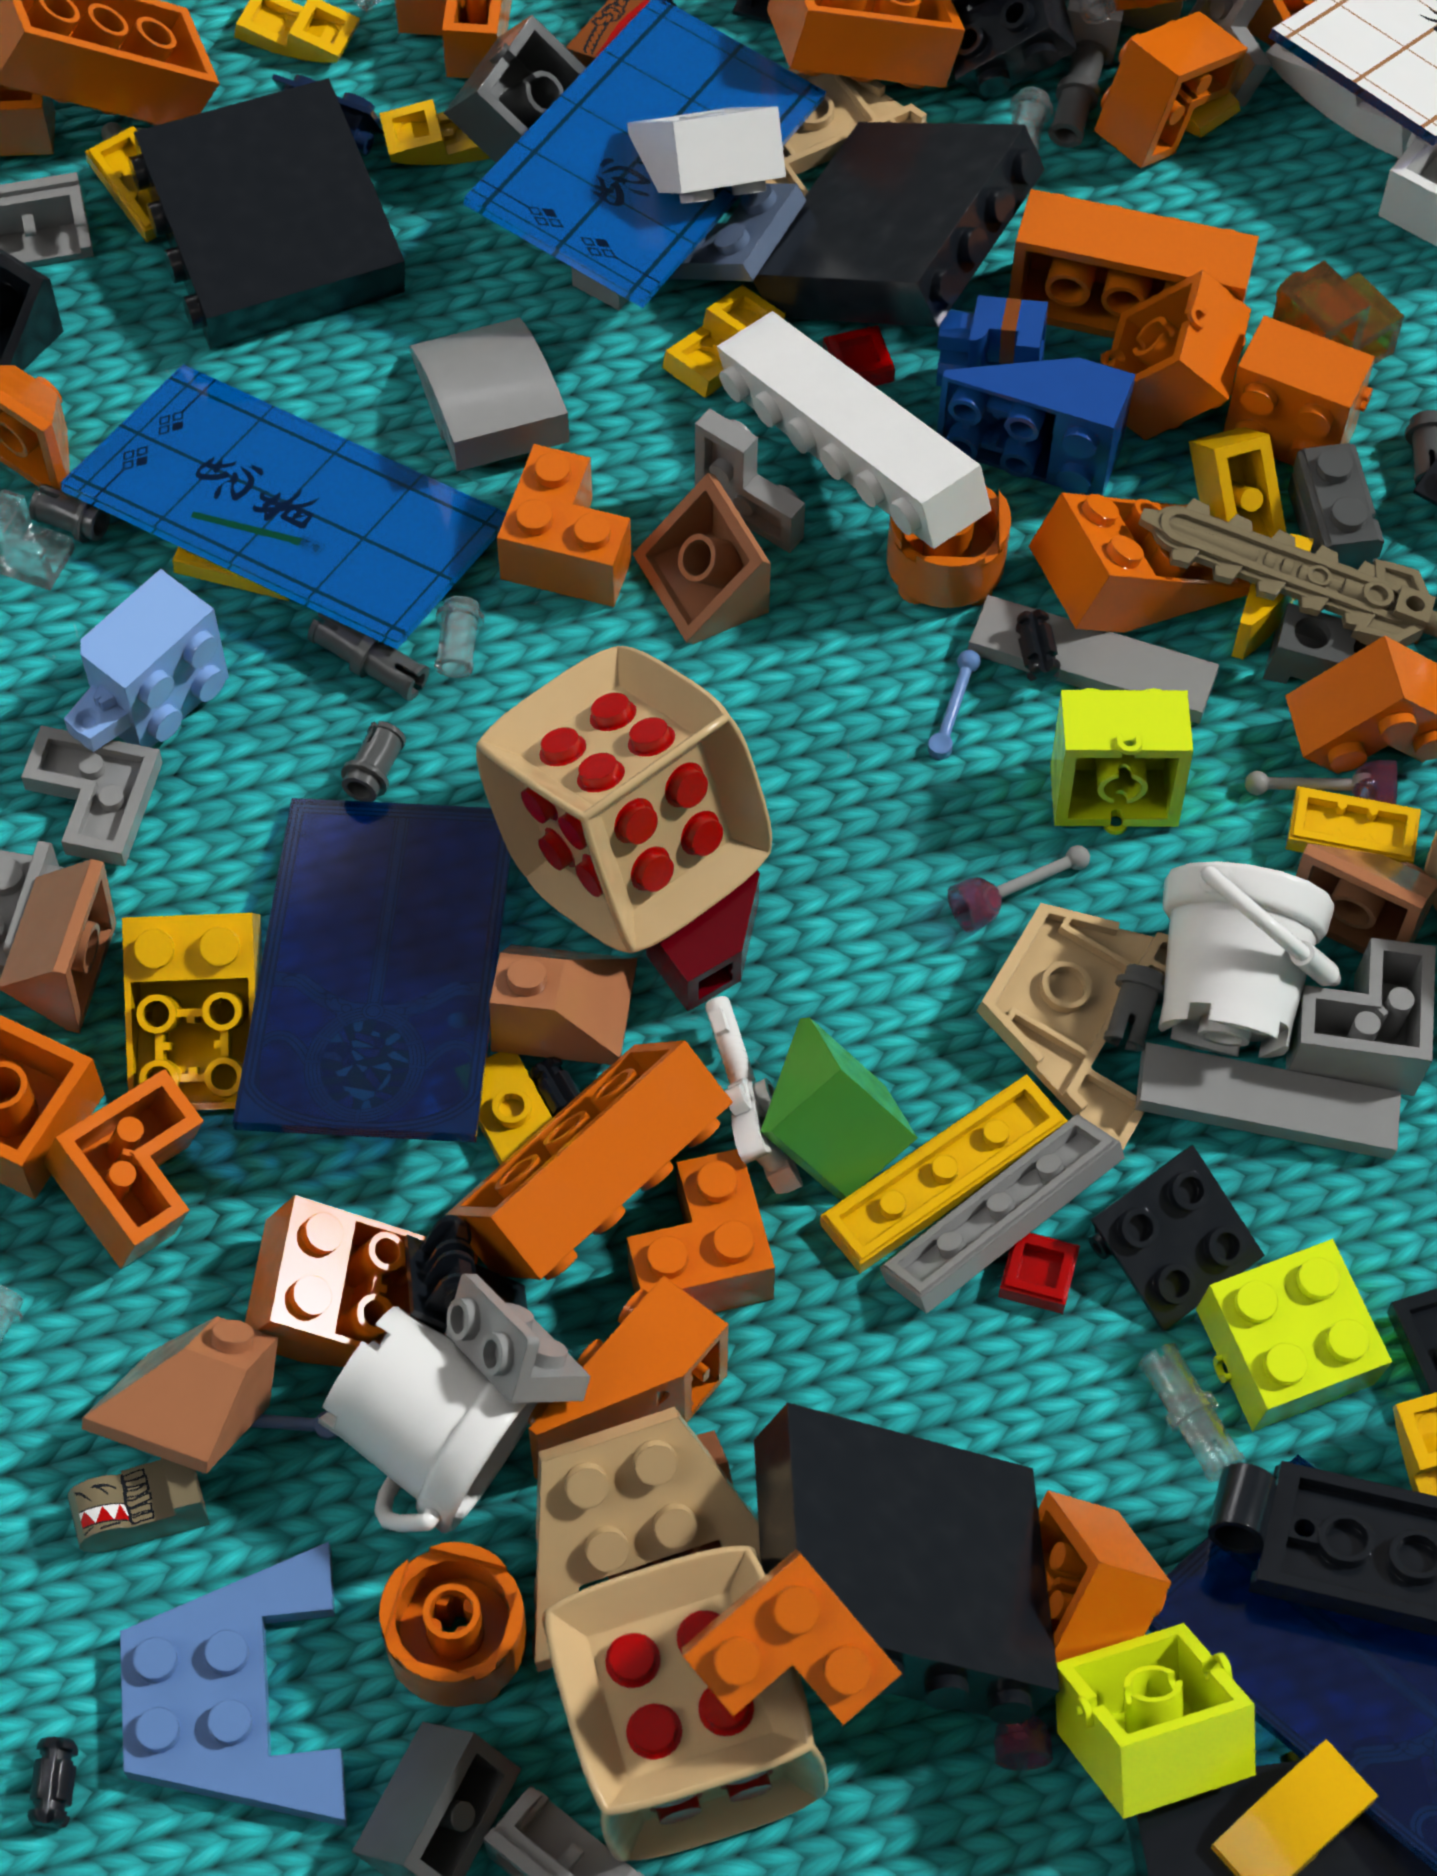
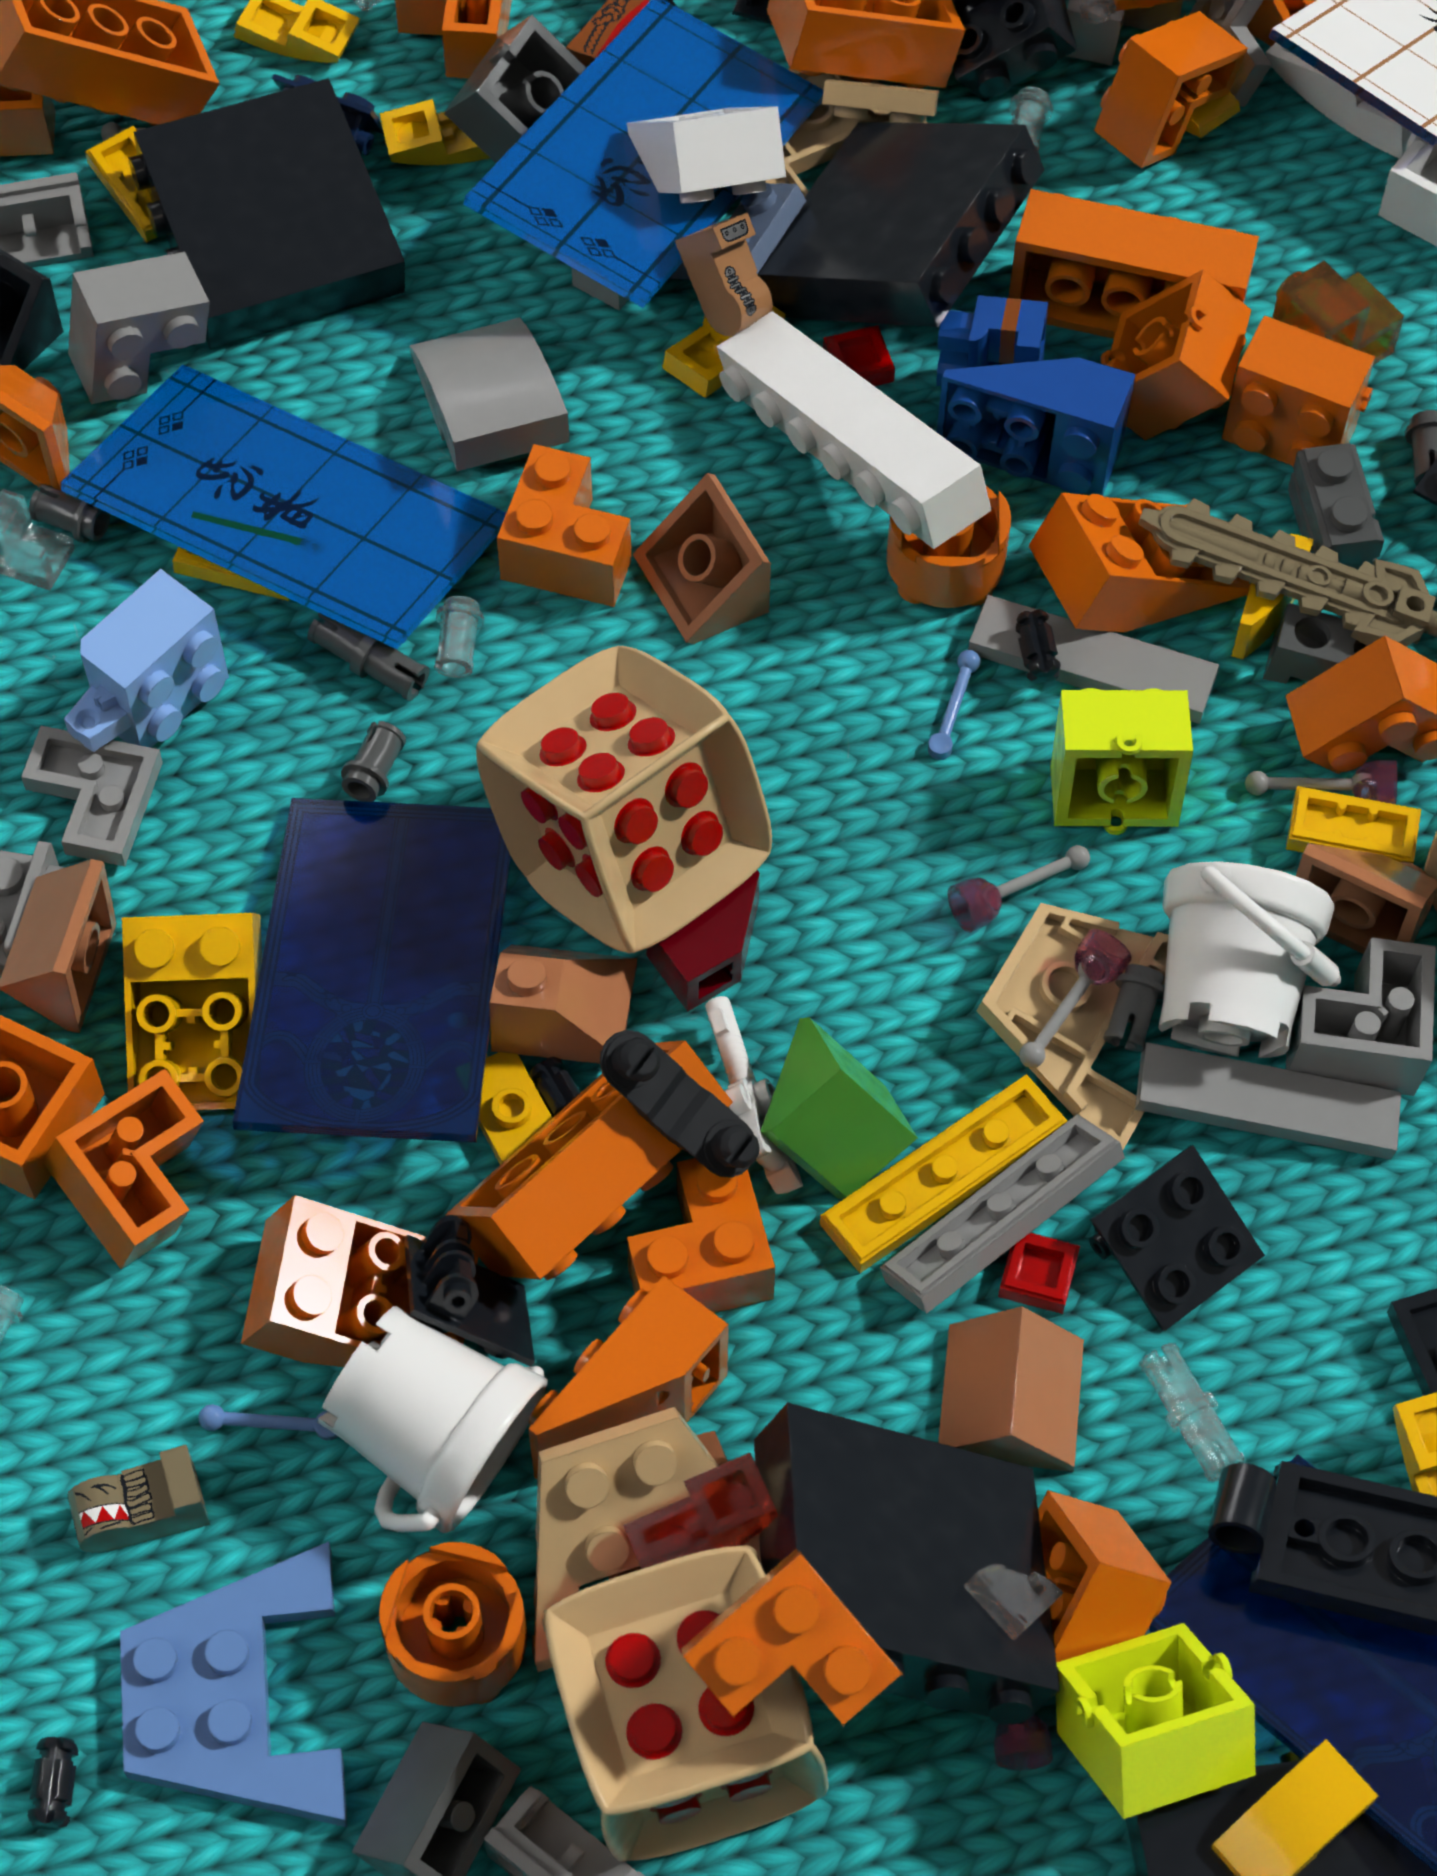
nougat slope [81,1316,278,1474] -> none
light grey bracket [445,1274,591,1403] -> none
light grey plate [695,408,805,553] -> none
dark grey pin [1048,40,1107,148] -> none
yellow slope [1188,427,1287,538] -> none
neon yellow brick [1196,1239,1392,1432] -> none
none -> light grey brick [68,252,210,404]
none -> black piece [600,1030,760,1178]
none -> clear red slope [623,1452,779,1569]
none -> medium nougat leg [675,212,773,336]
none -> tan plate [822,79,939,123]
none -> nougat slope [938,1306,1084,1472]
none -> clear tile [963,1564,1063,1641]
none -> hinge [1019,929,1132,1068]

